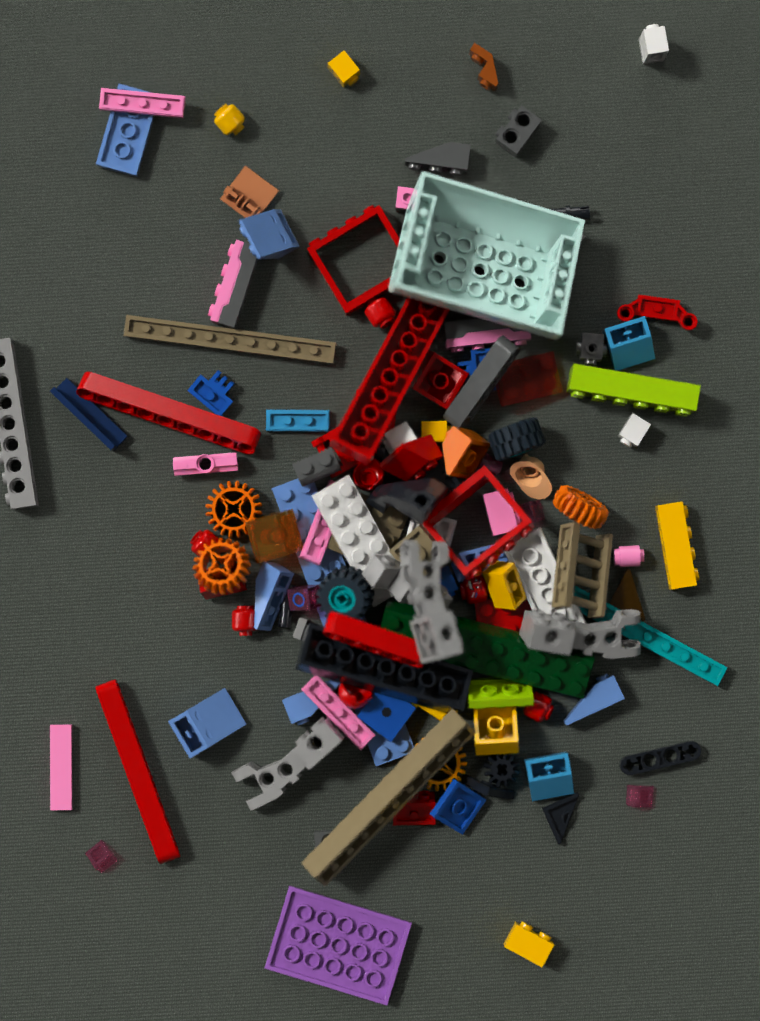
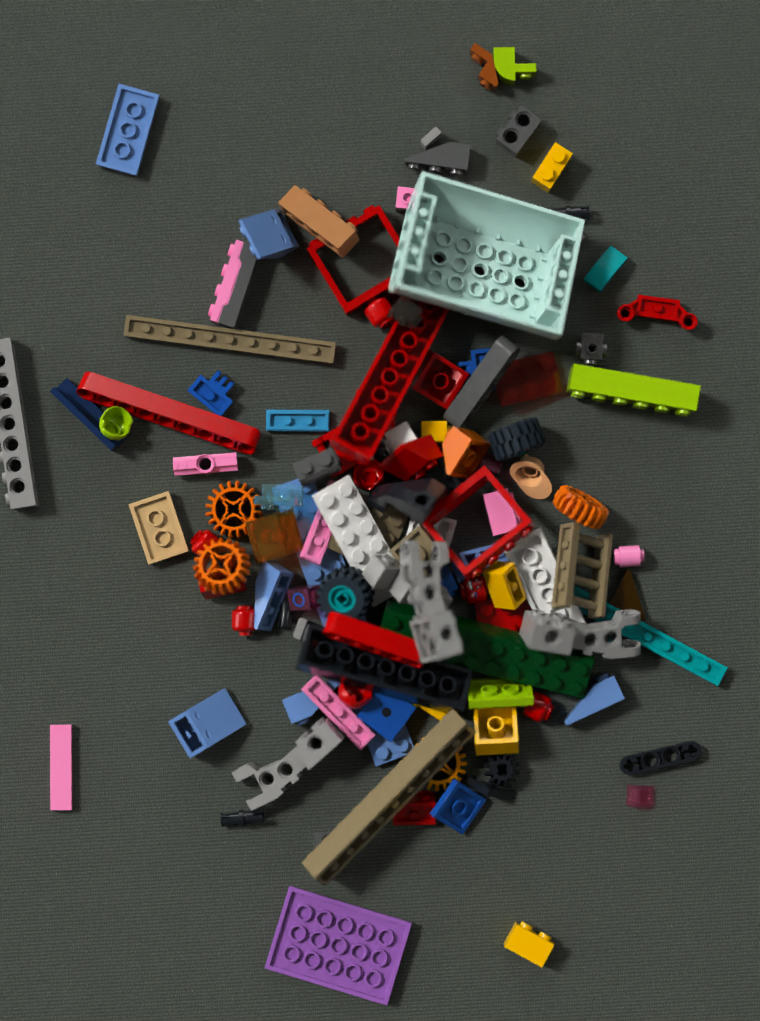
clear pink slope [85,840,117,873] -> none
red beam [95,679,180,864] -> none
bright pink tile [99,88,186,118] -> none
yellow head [214,104,245,135] -> none
nougat hinge [220,166,279,218] -> none
yellow brick [328,51,360,87] -> none
piece [444,318,531,353] -> none
clear pink slope [519,499,545,523] -> none
dark azure slope [524,751,574,801] -> none
black tile [542,792,579,844] -> none
dark azure slope [602,316,655,371] -> none
white brick [618,413,651,448] -> none
white brick [639,24,669,64] -> none
yellow brick [655,501,699,590] -> none
none -> lime hair [99,406,133,441]
none -> tan plate [128,491,189,565]
none -> black pin [220,809,264,827]
none -> clear light blue bracket [254,484,304,510]
none -> medium nougat brick [278,185,360,258]
none -> clear smoke brick [387,295,423,329]
none -> light grey tile [420,127,441,150]
none -> lime brick [493,47,536,85]
none -> yellow brick [531,142,573,193]
none -> teal slope [583,246,627,293]

